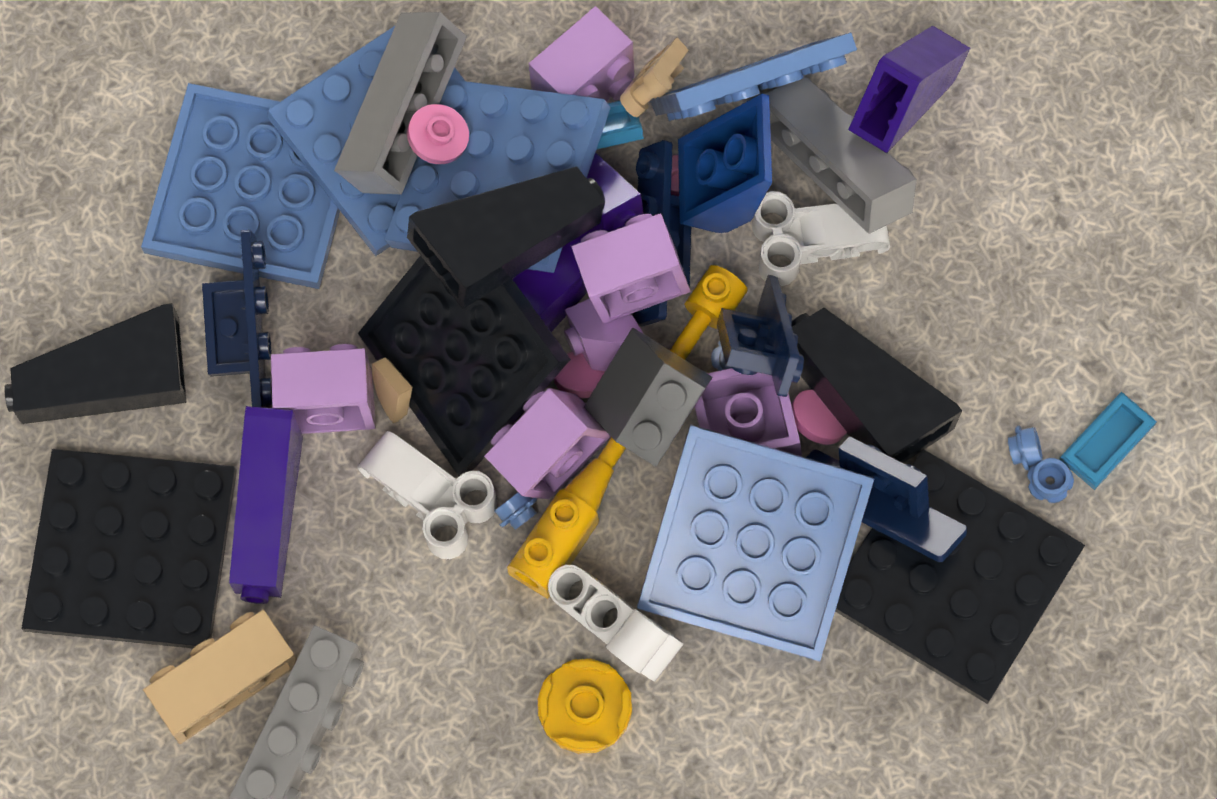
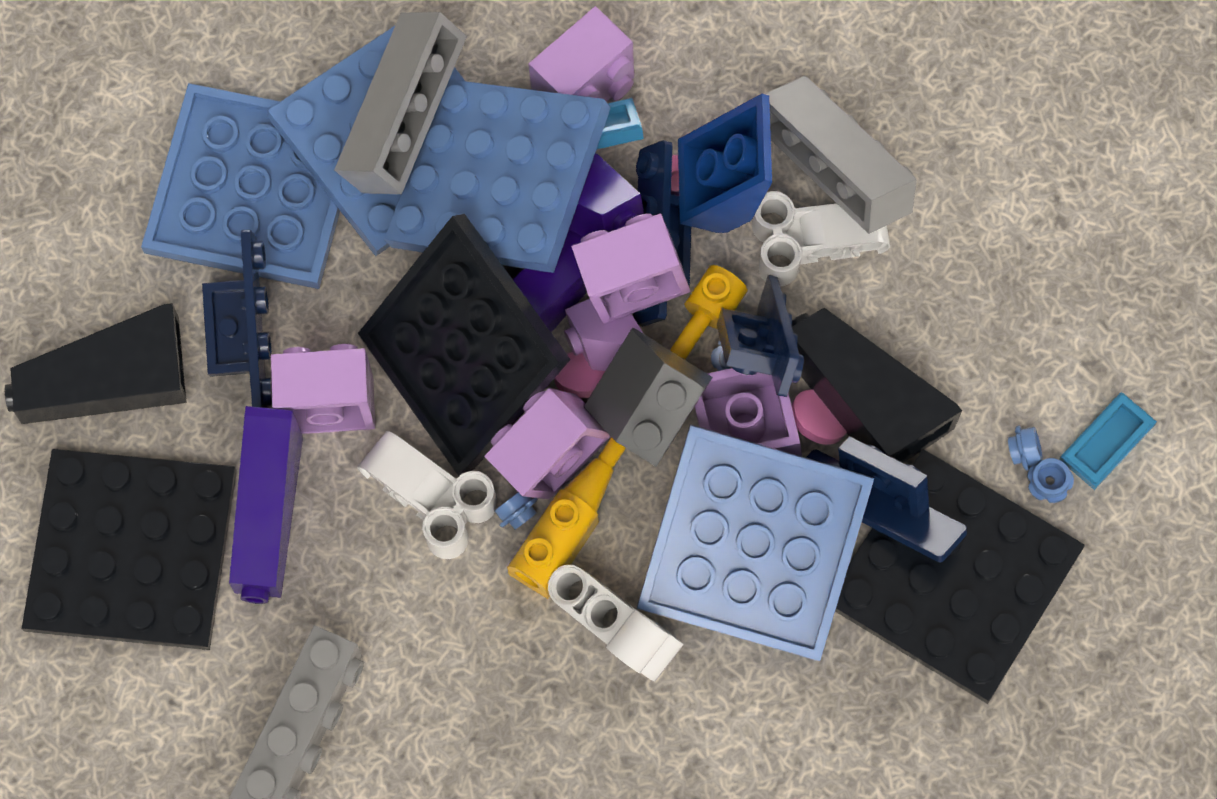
tan brick [143,609,297,744] -> none
tan tile [372,357,413,424] -> none
bright pink piece [407,104,469,164] -> none
black slope [407,166,605,309] -> none
yellow tile [537,658,632,754] -> none
tan plate [620,37,689,118] -> none
medium blue plate [650,32,857,121] -> none
dark purple slope [848,25,971,153] -> none

